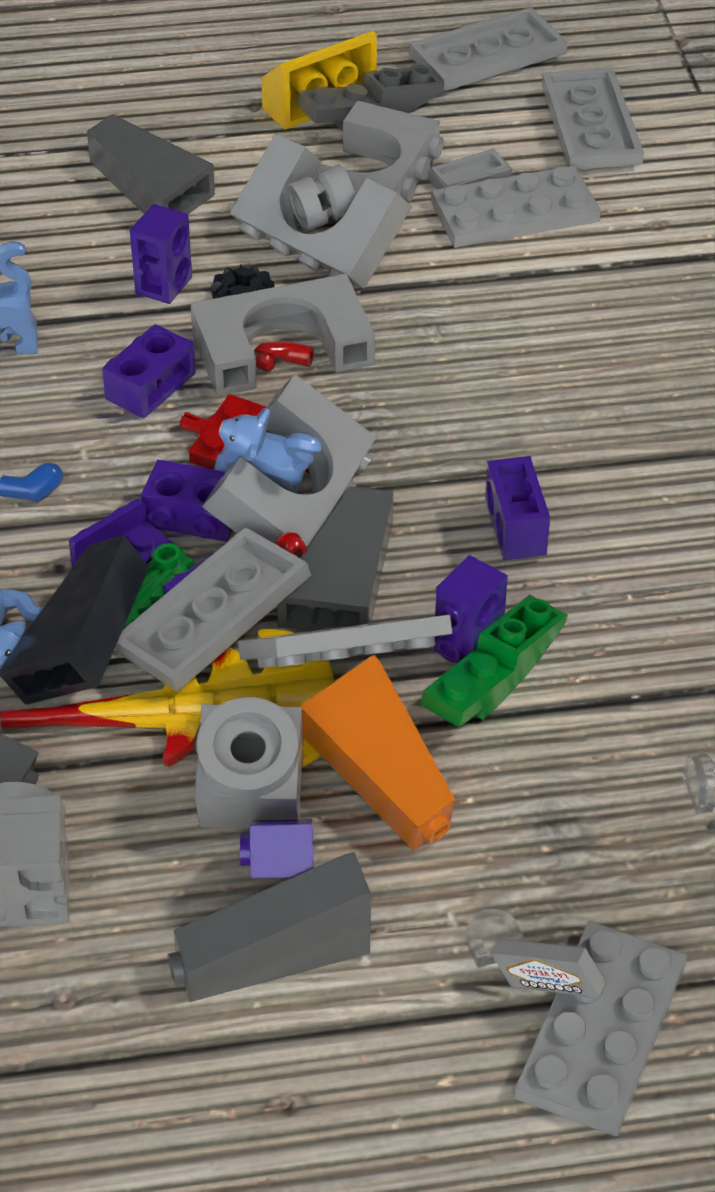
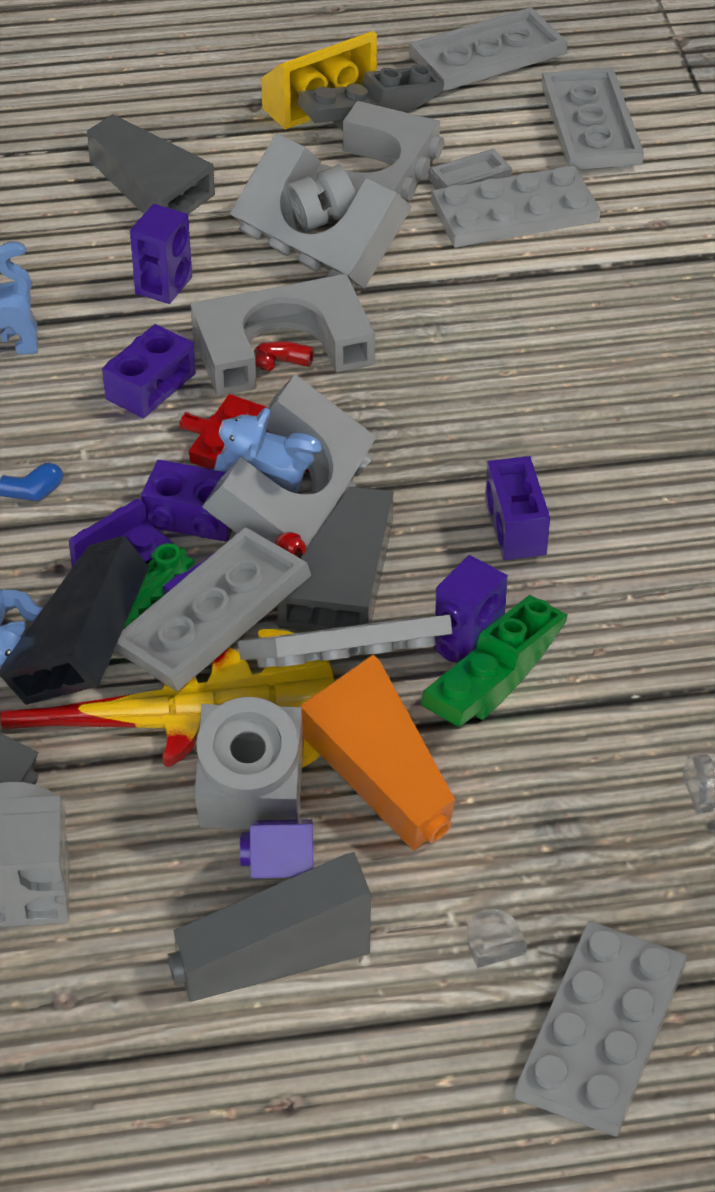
black gear [211,264,275,299] -> none
light grey tile [490,938,606,998] -> none

